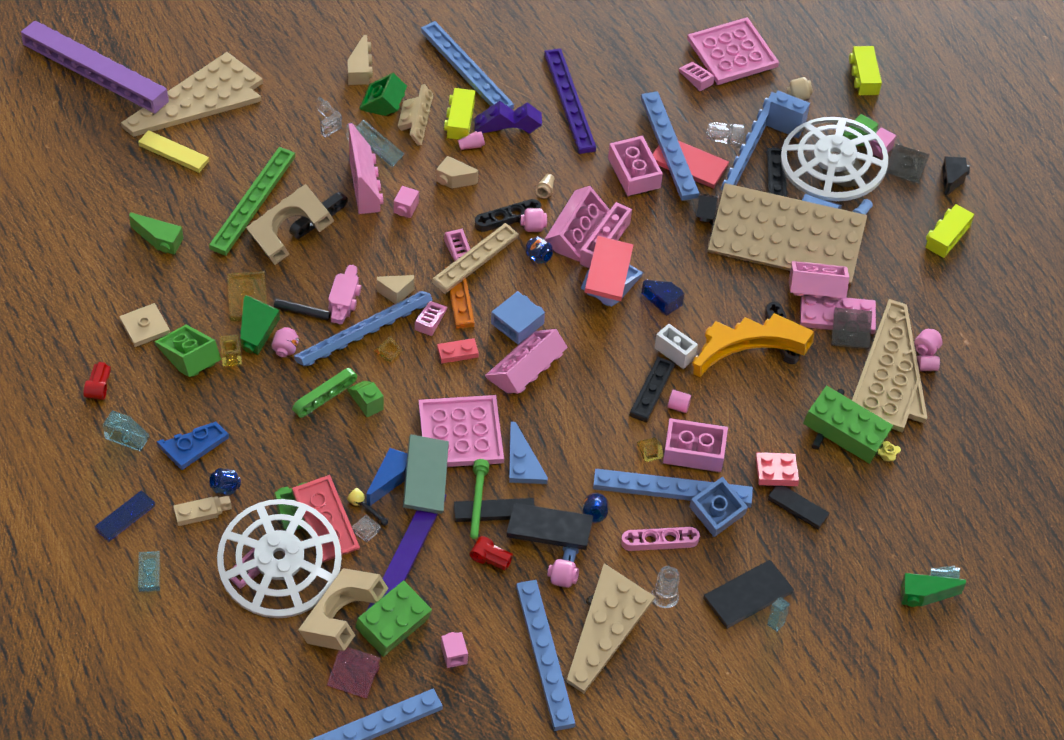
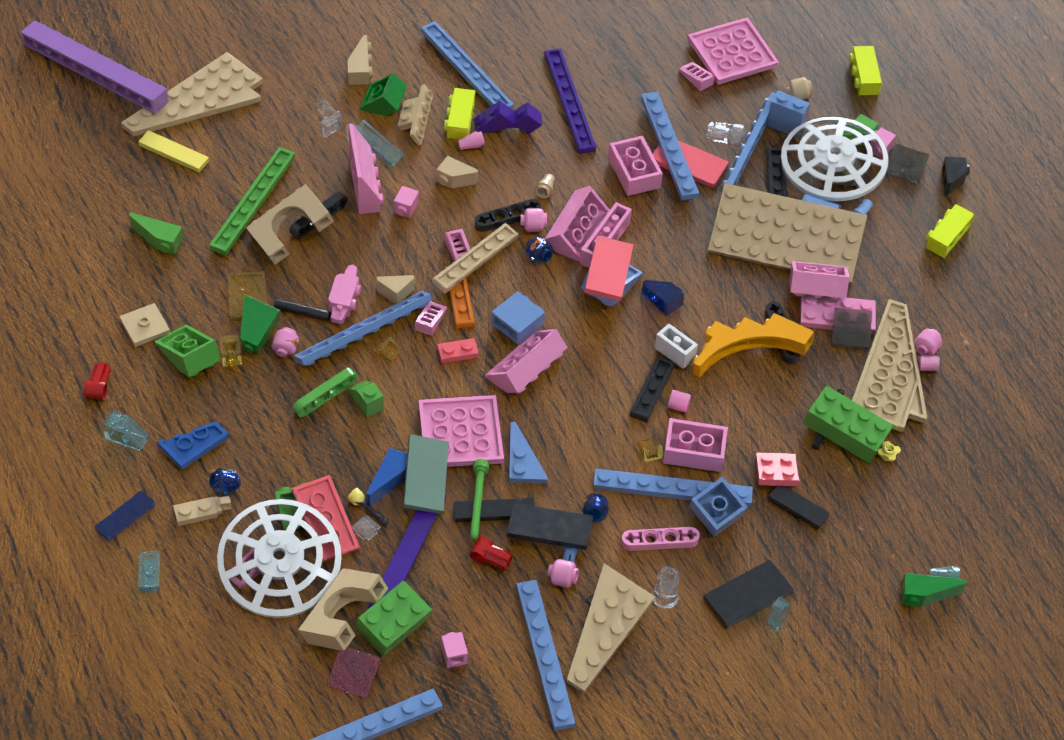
black slope [696,193,718,222] -> none

